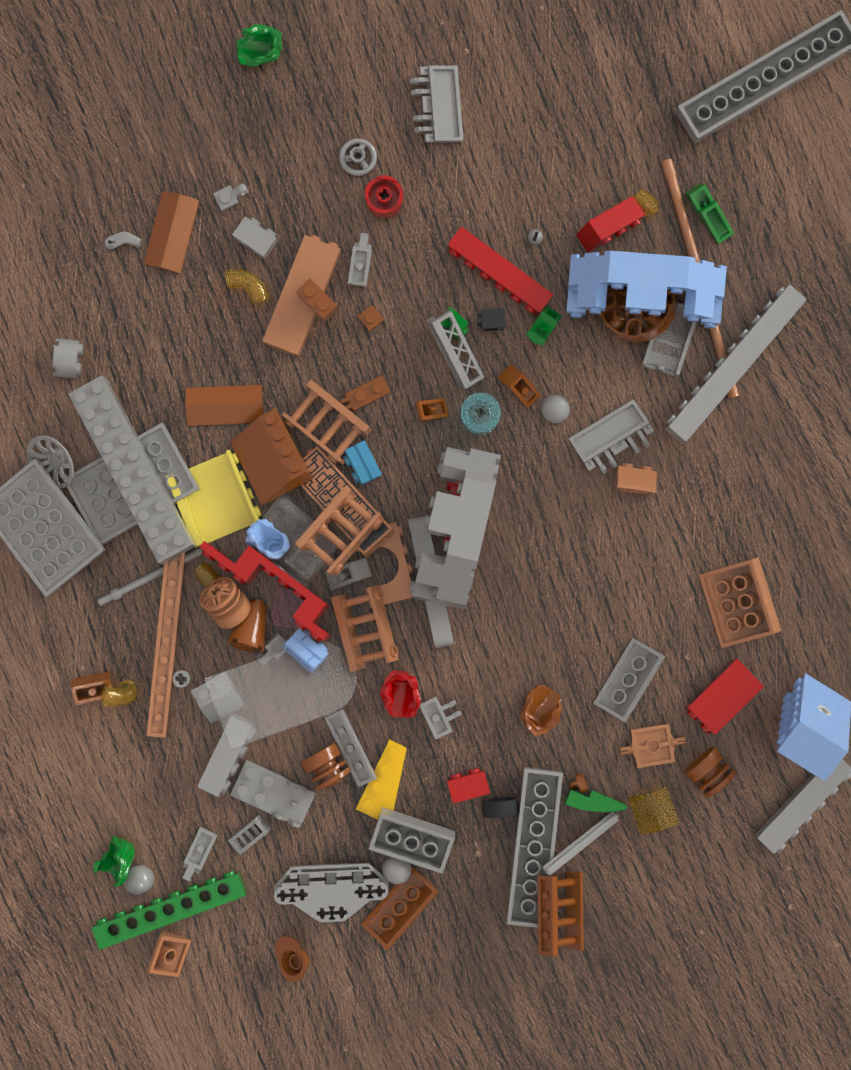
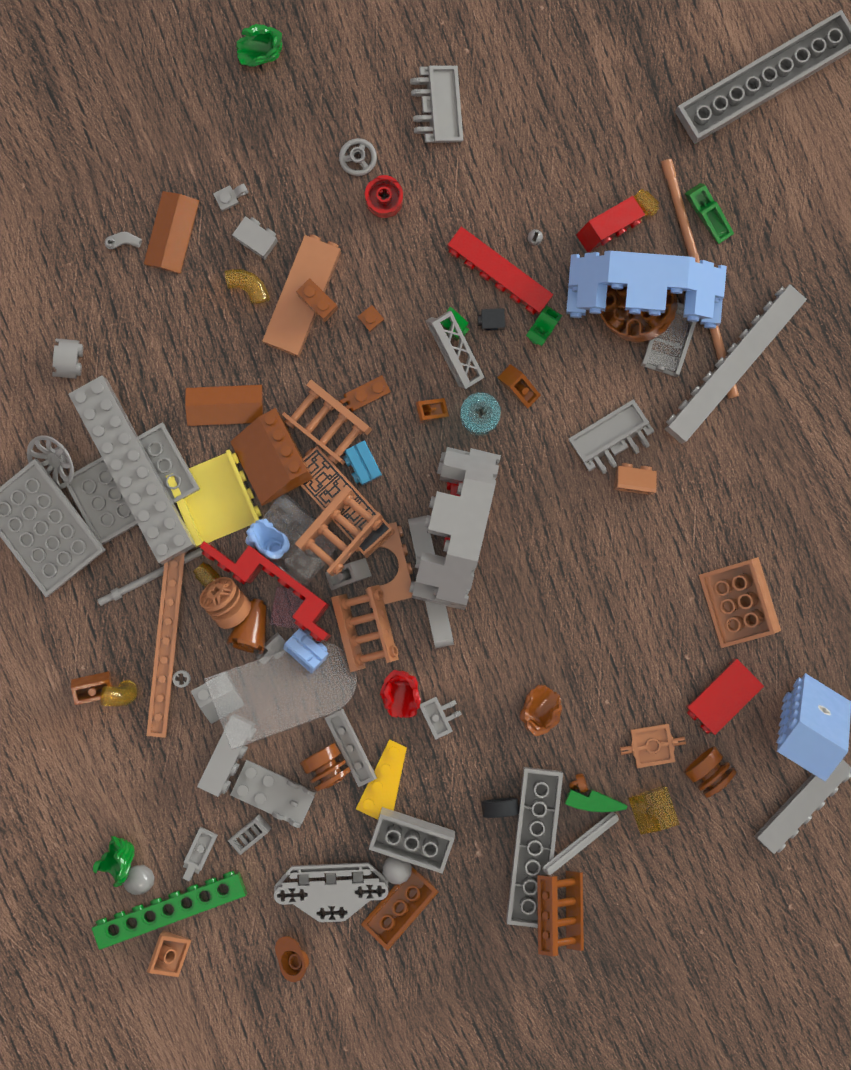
light grey hinge [348,233,372,288] -> none
red brick [447,768,490,804] -> none
light grey hair [540,394,570,424] -> none
light grey slope [593,638,665,723] -> none

